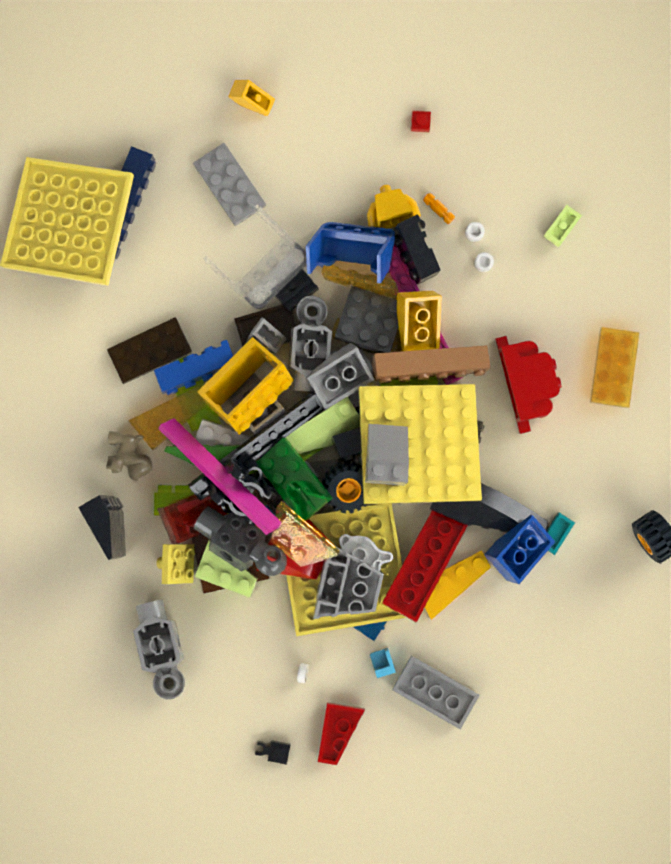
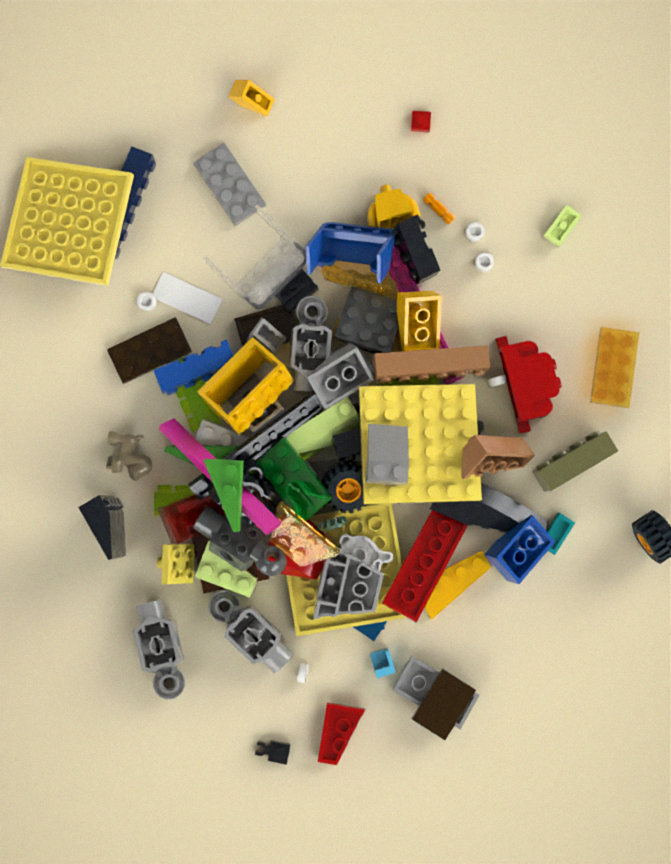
clear yellow wing [128,386,207,450] -> none
none -> white tile [137,292,157,311]
none -> white sticker [152,272,222,324]
none -> bright green wing [204,459,244,532]
none -> light grey brick [208,590,293,674]
none -> sand green gear [317,516,348,532]
none -> dark brown tile [411,668,476,740]
none -> medium nougat wedge [461,435,535,479]
none -> white tile [487,375,508,387]
none -> olive brick [533,430,618,492]

